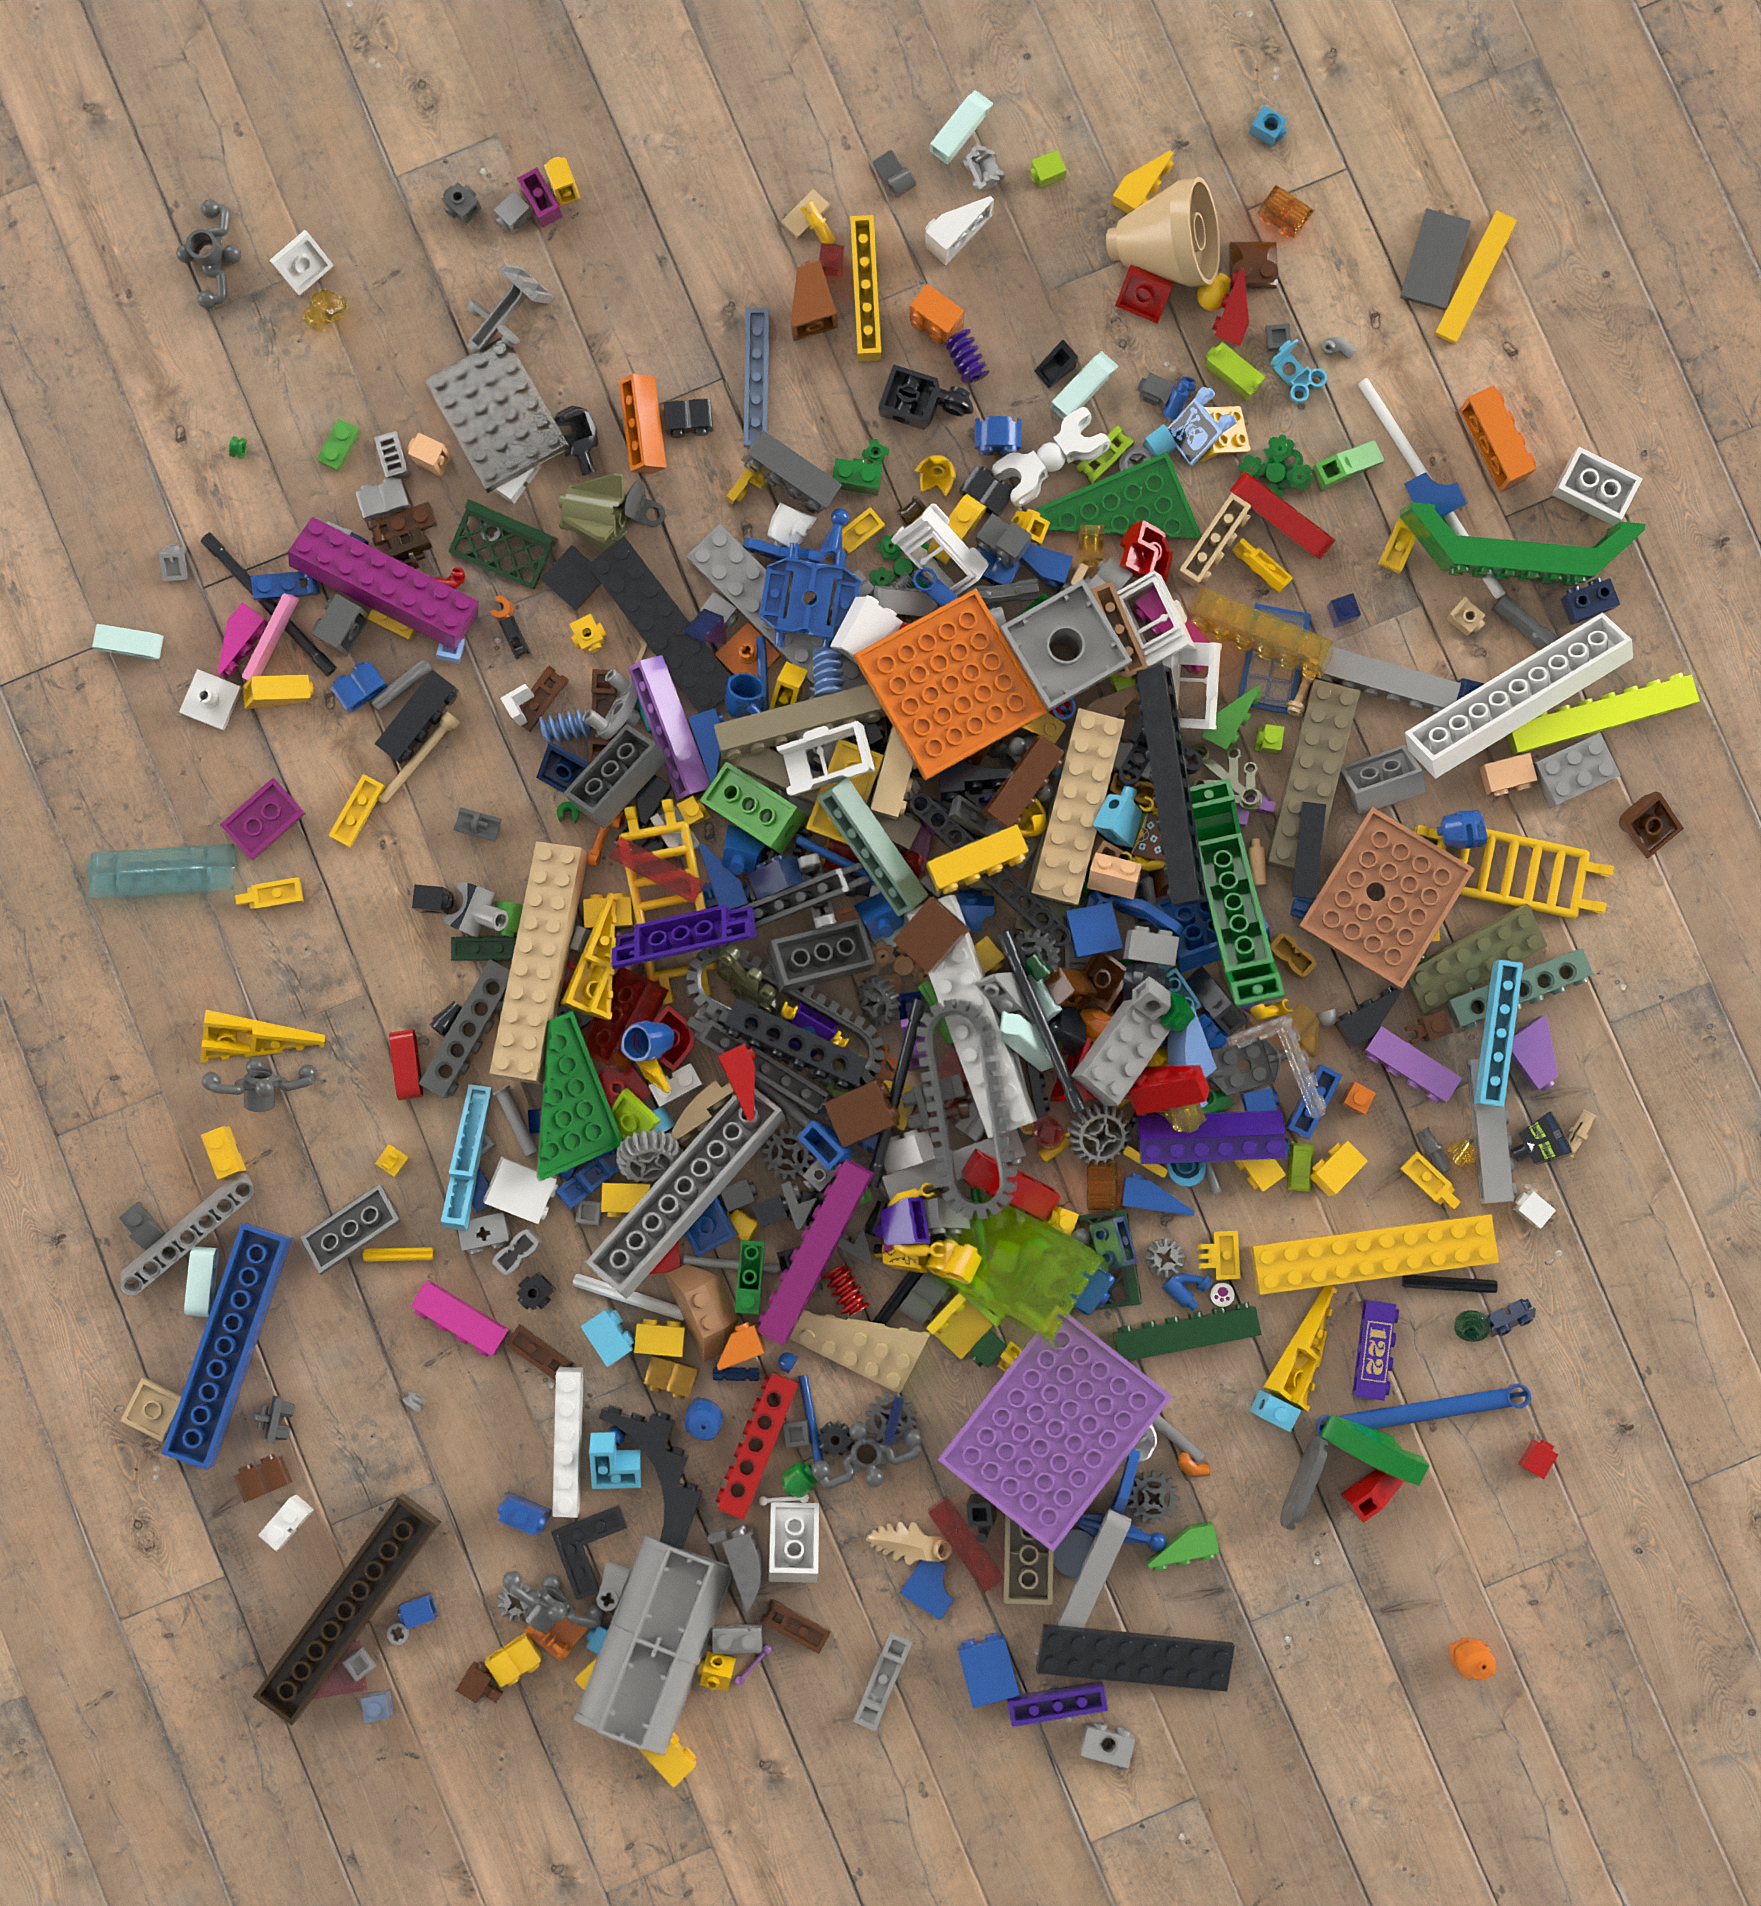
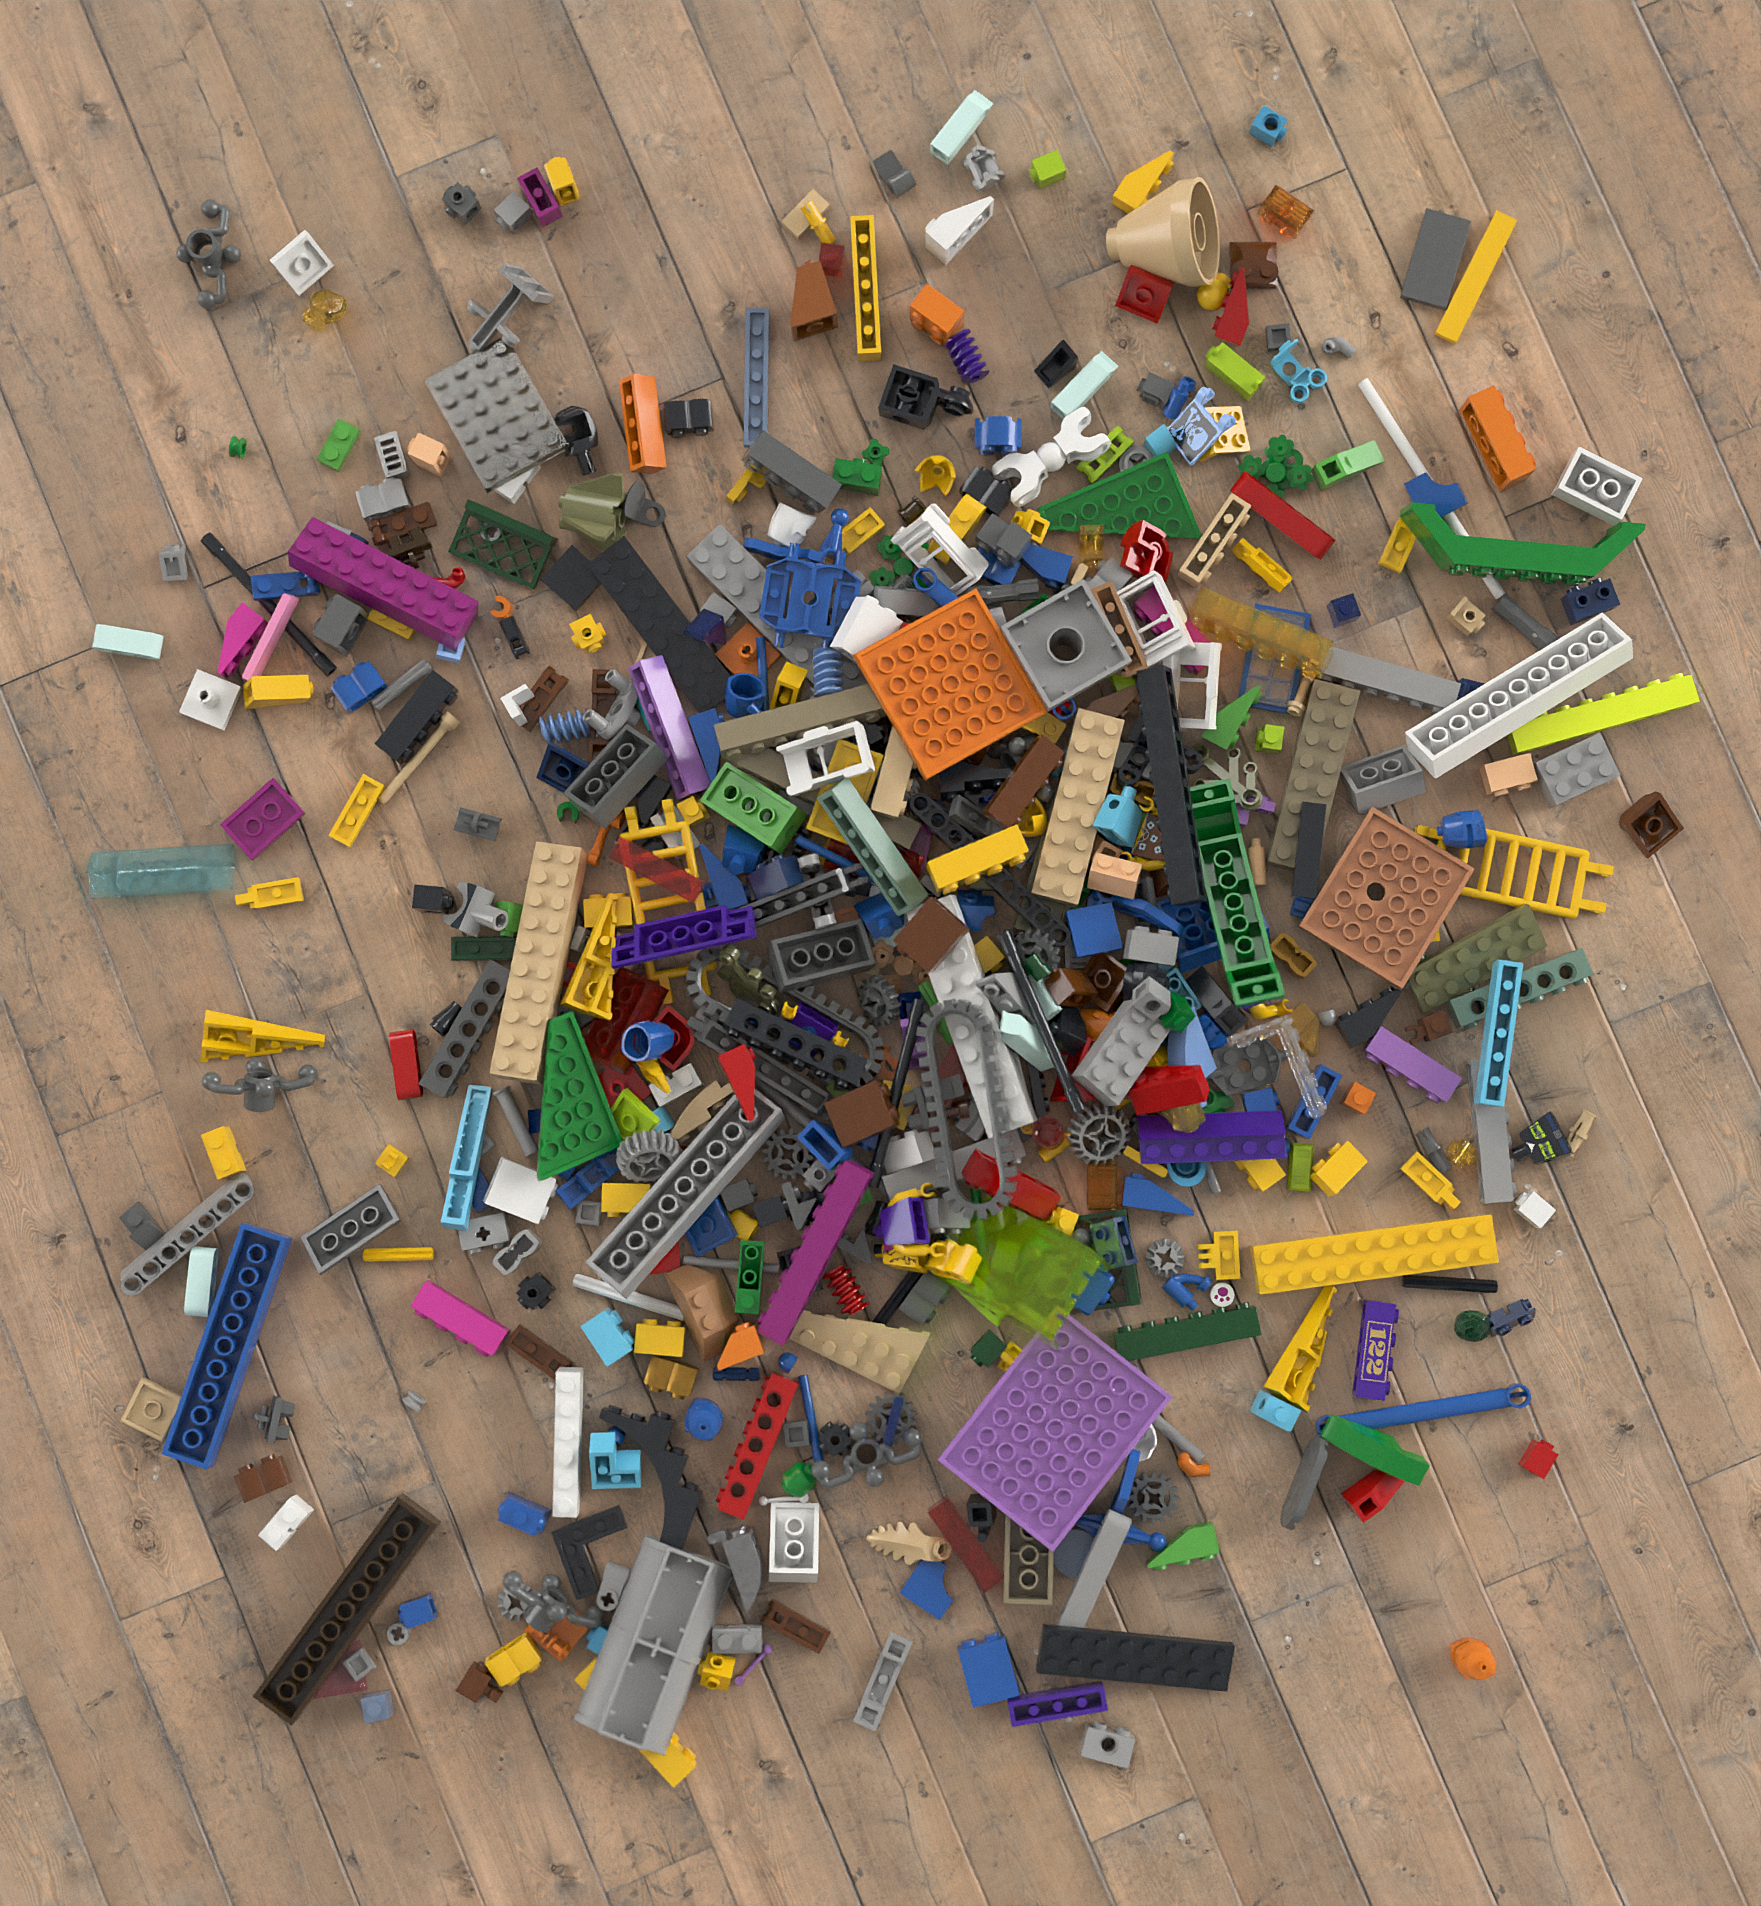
yellow bracket [926,1292,992,1359] -> none
medium lavender slope [1511,1015,1558,1091] -> none

